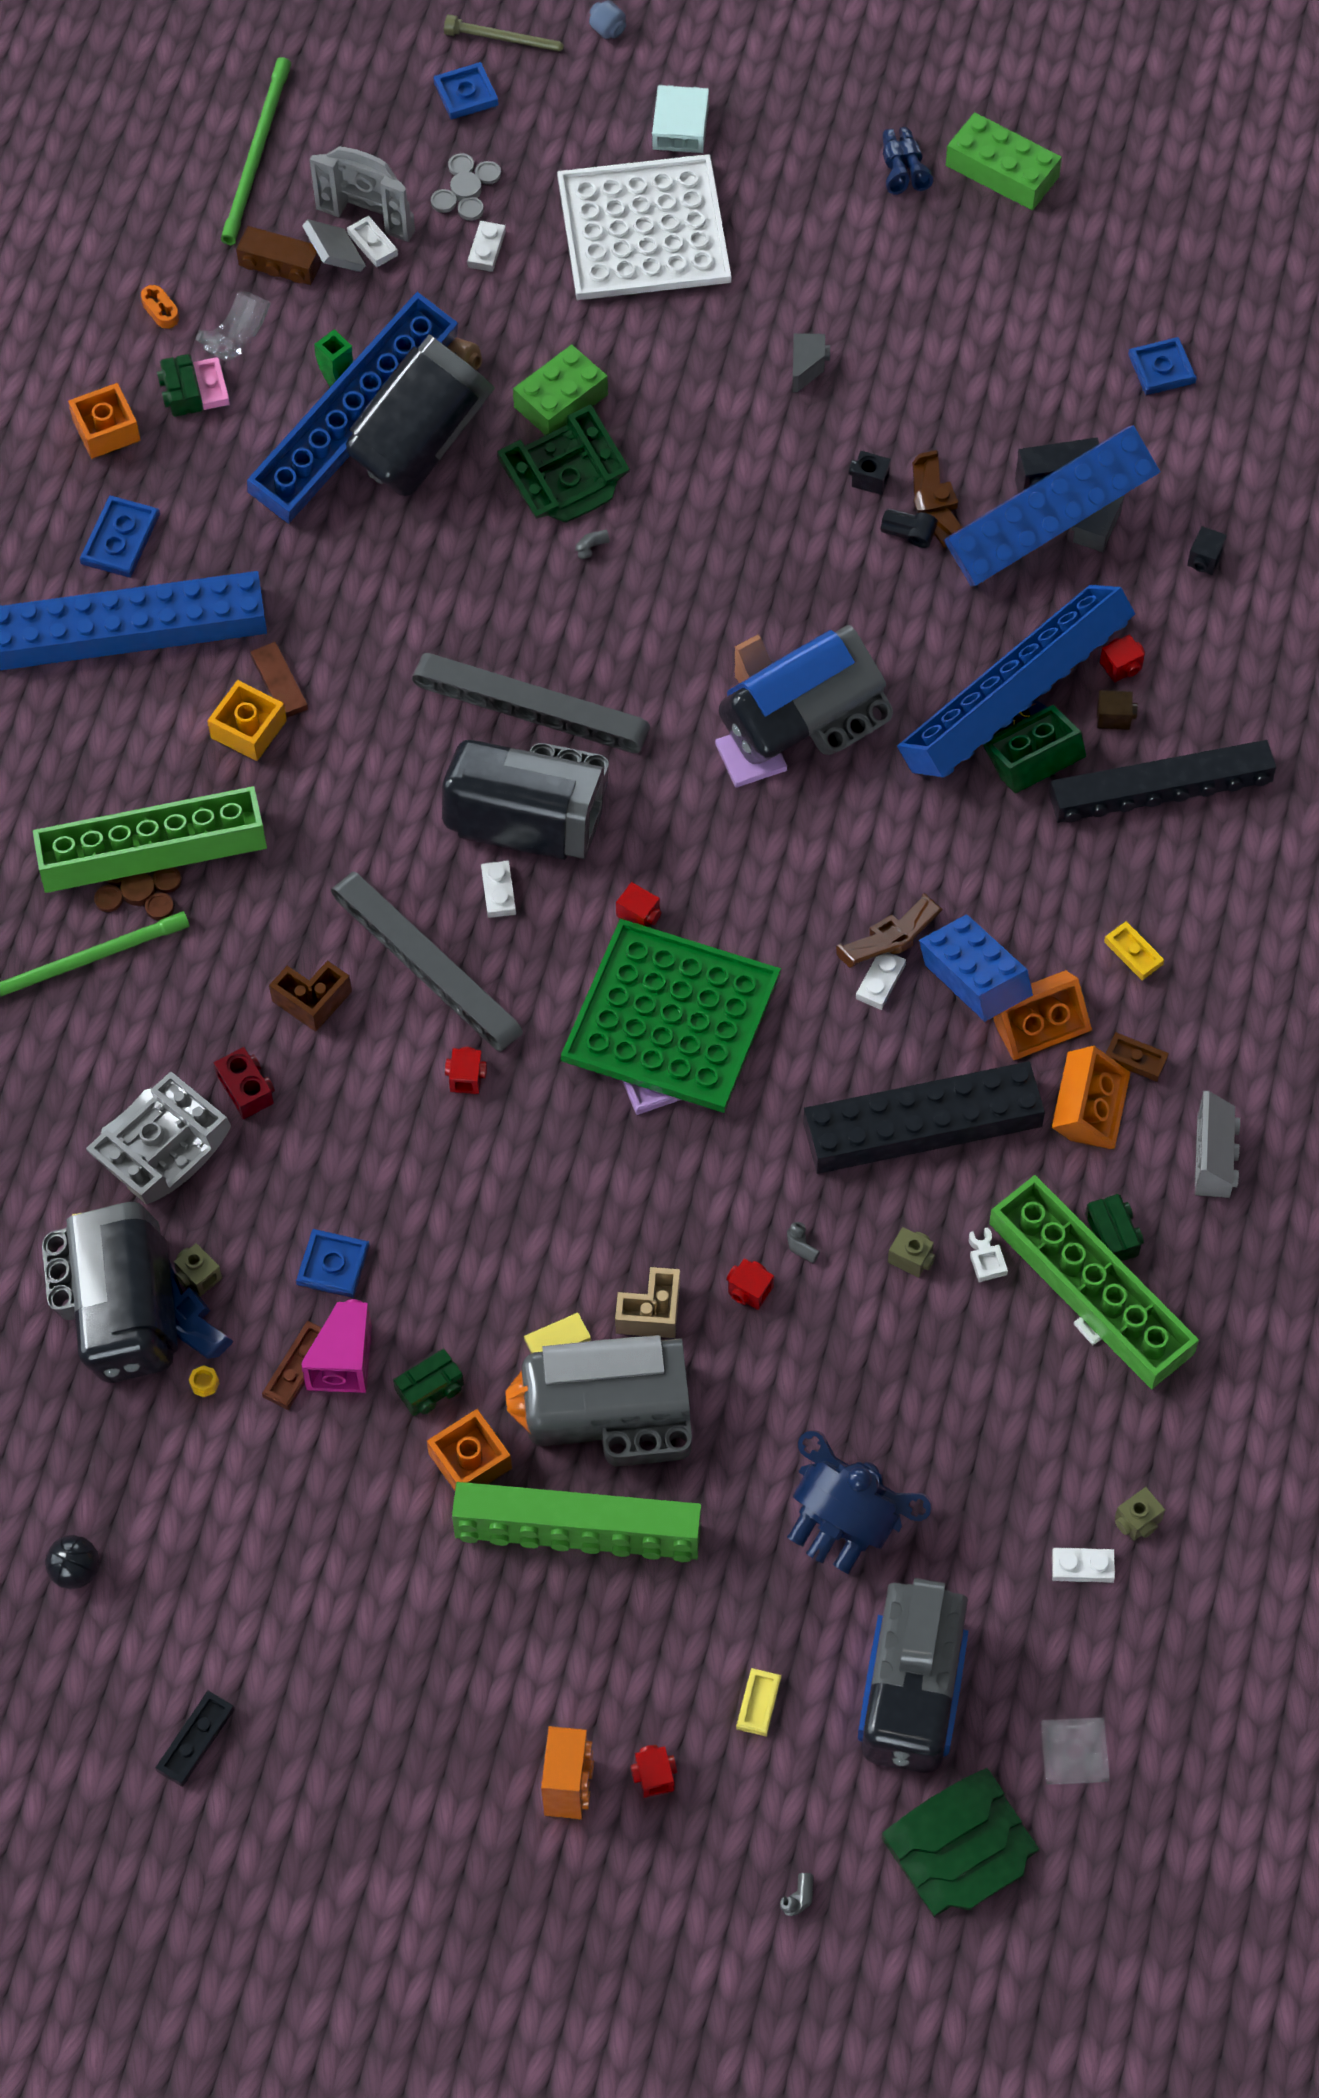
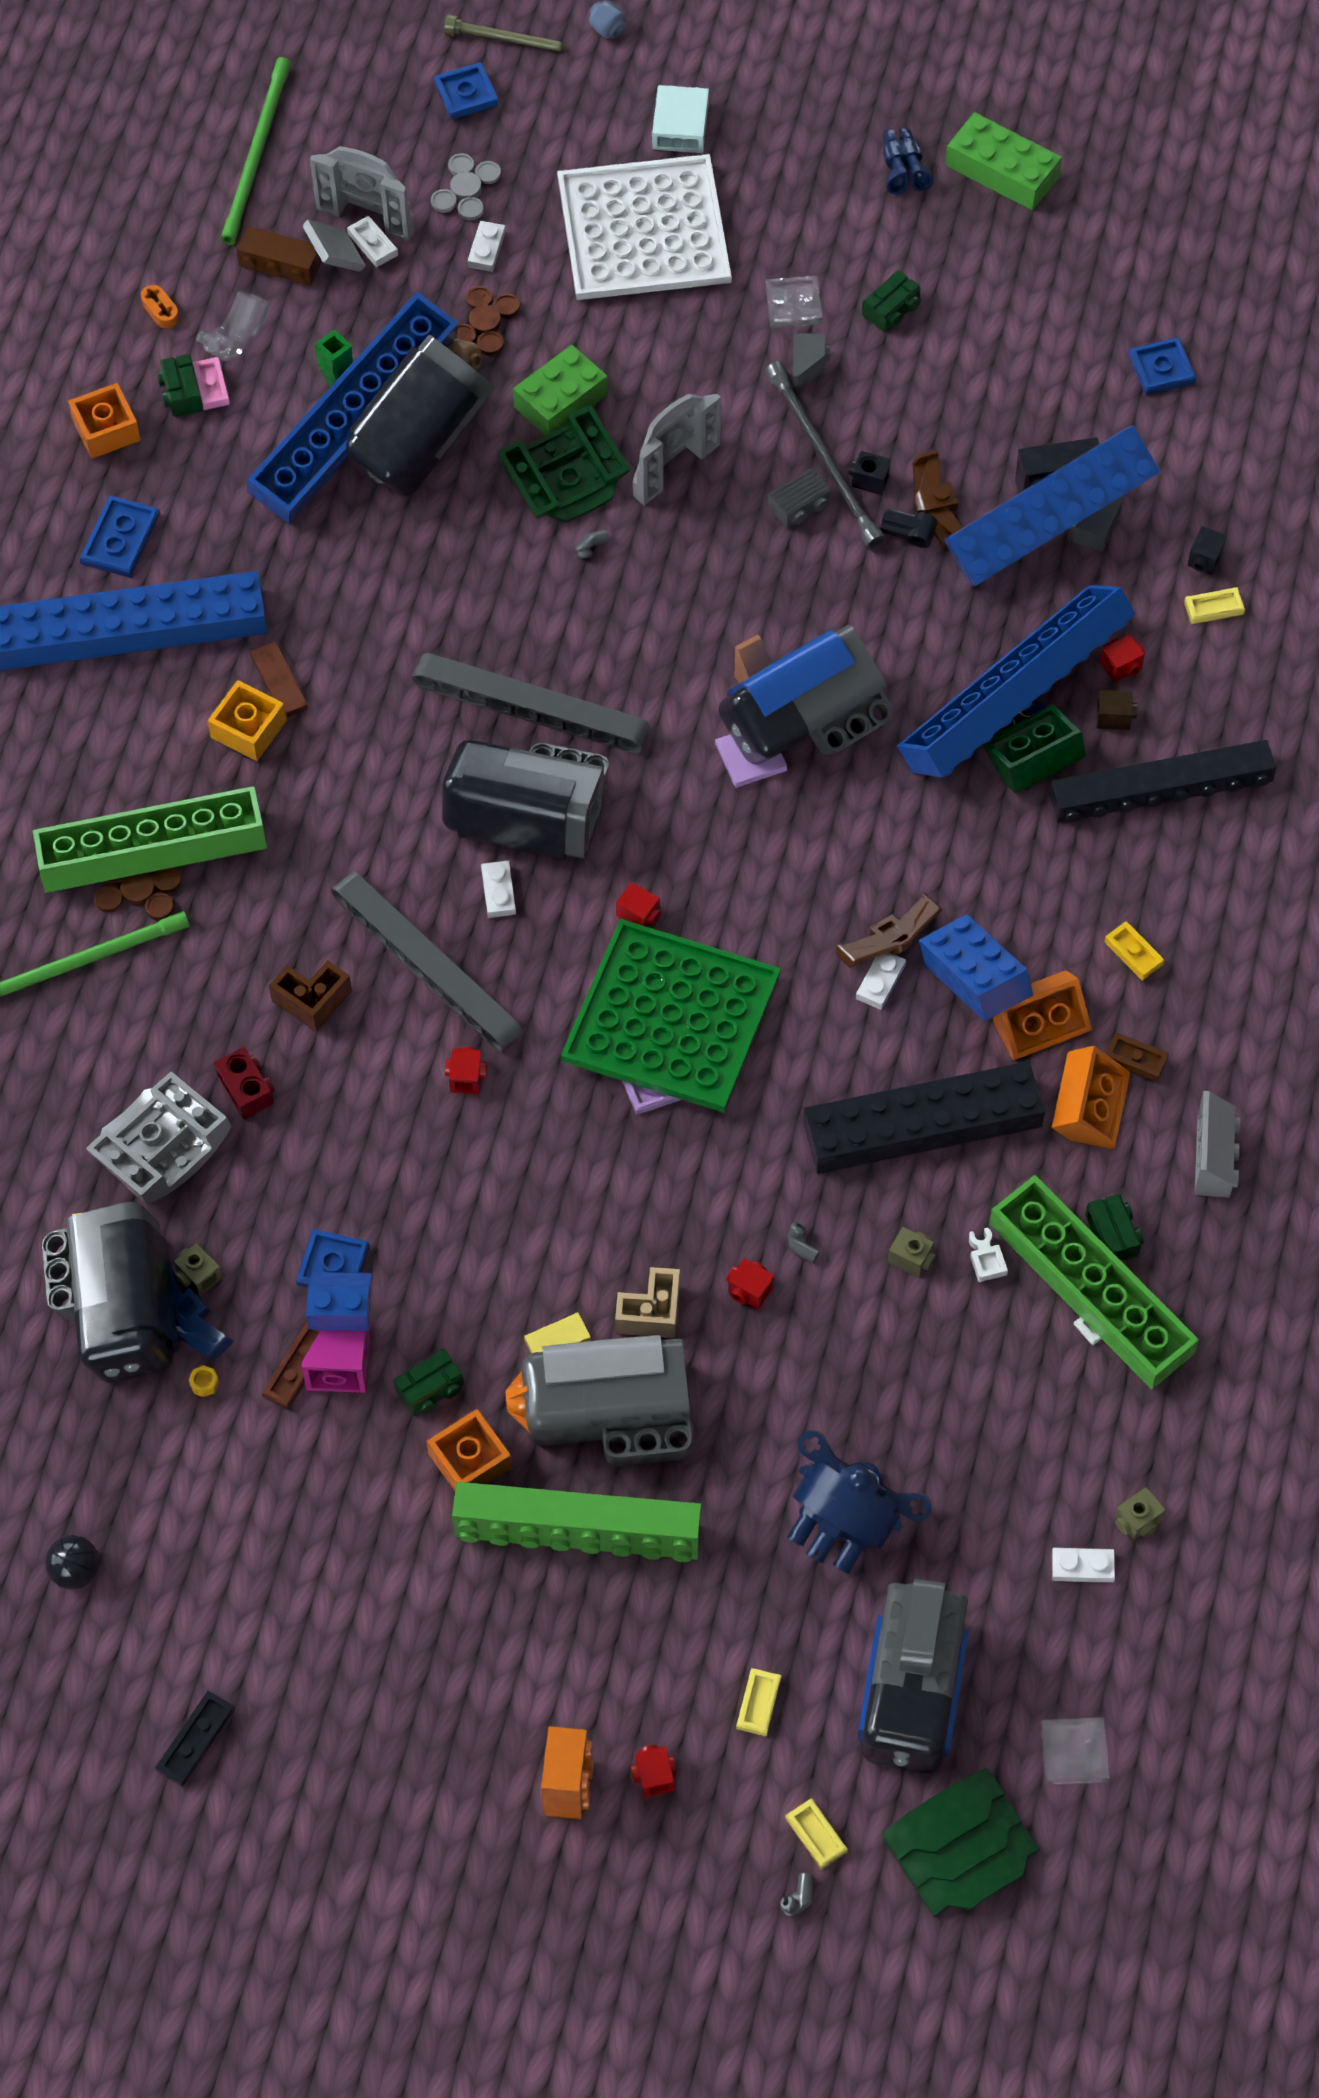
none -> blue slope [306,1272,373,1331]
none -> copper piece [456,286,520,355]
none -> light grey slope [633,394,721,506]
none -> dark grey hose [764,361,886,550]
none -> clear plate [765,276,822,328]
none -> dark grey brick [768,468,831,528]
none -> light yellow tile [785,1798,848,1870]
none -> dark green brick [862,270,921,332]
none -> light yellow tile [1184,587,1245,624]

